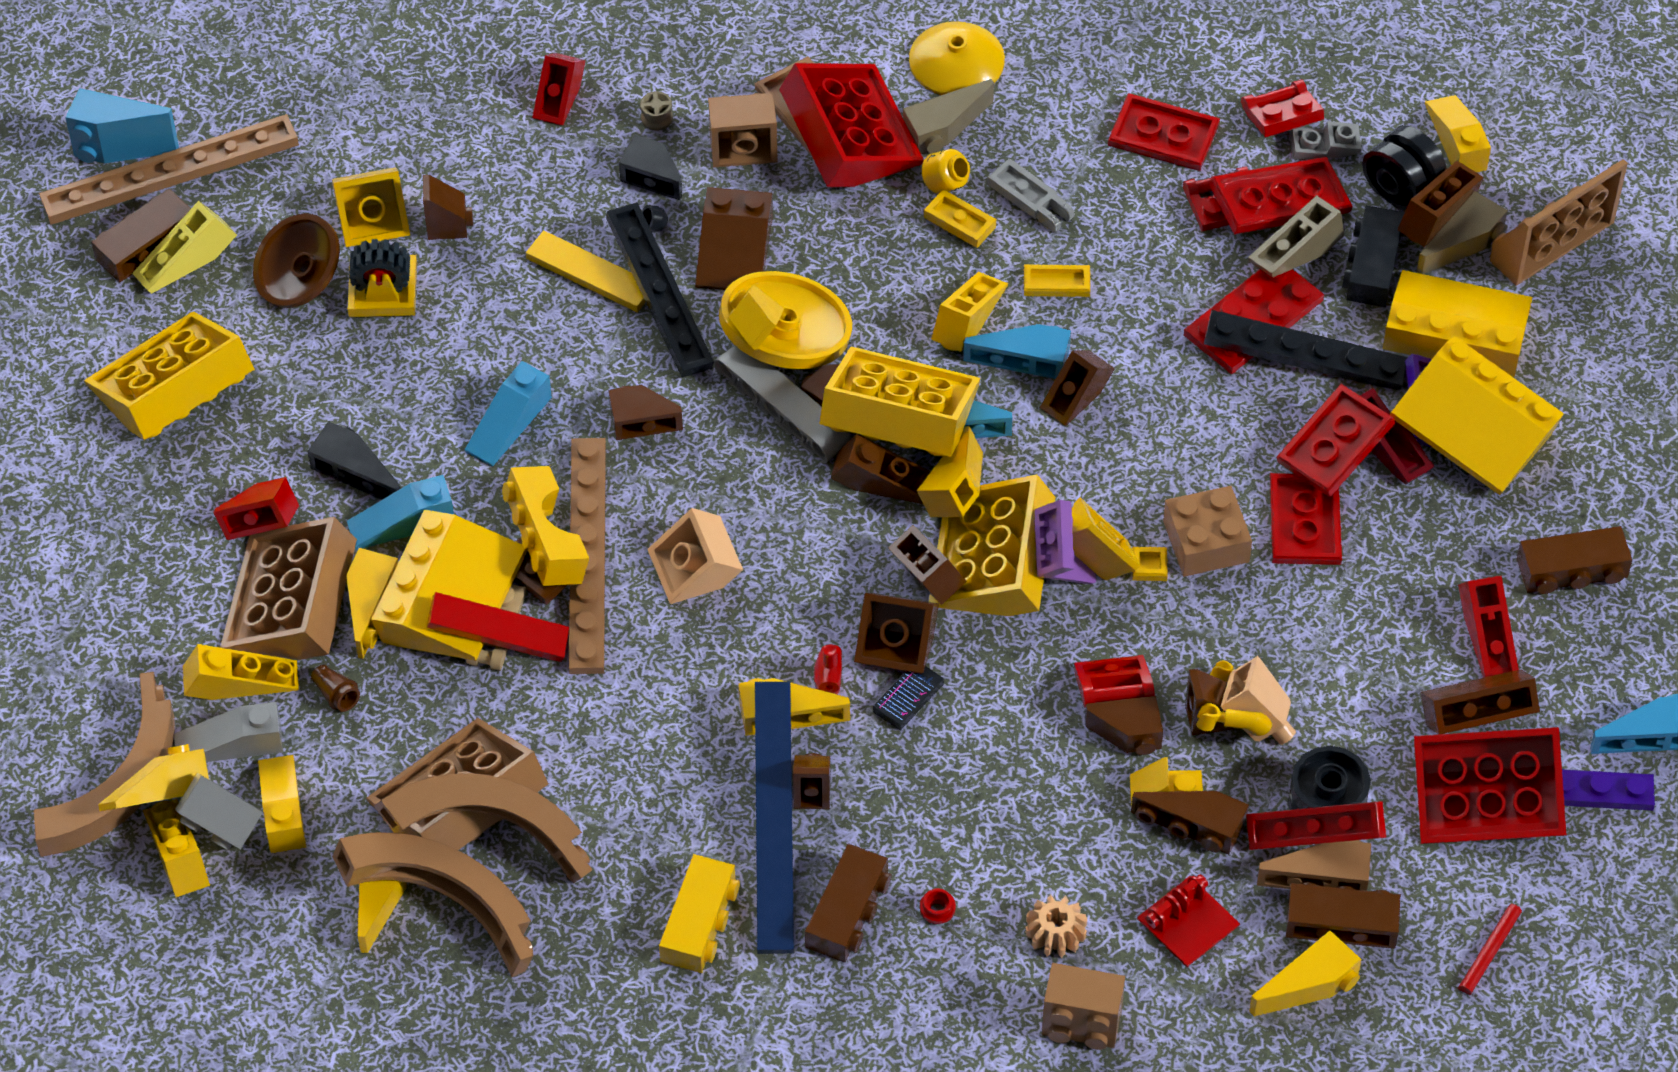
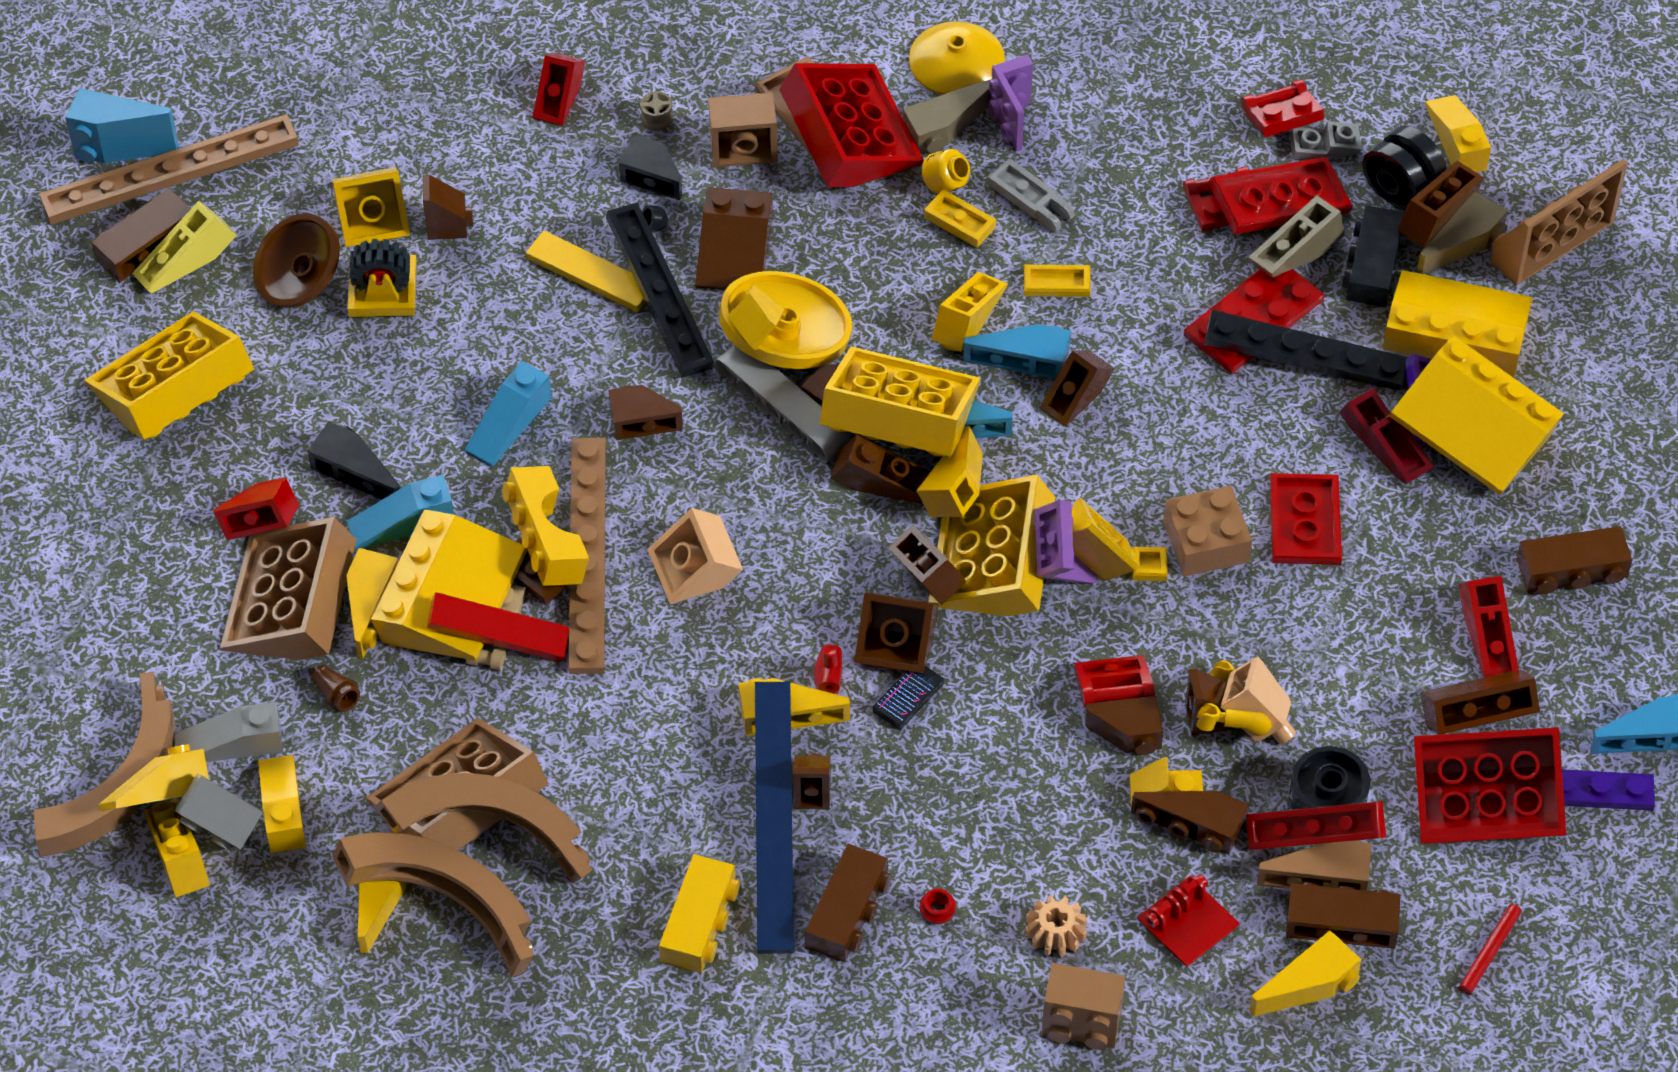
yellow slope [183,644,299,700] -> none
red tile [1108,93,1220,171] -> none
red tile [1276,384,1395,497] -> none
none -> medium lavender bracket [987,55,1033,152]

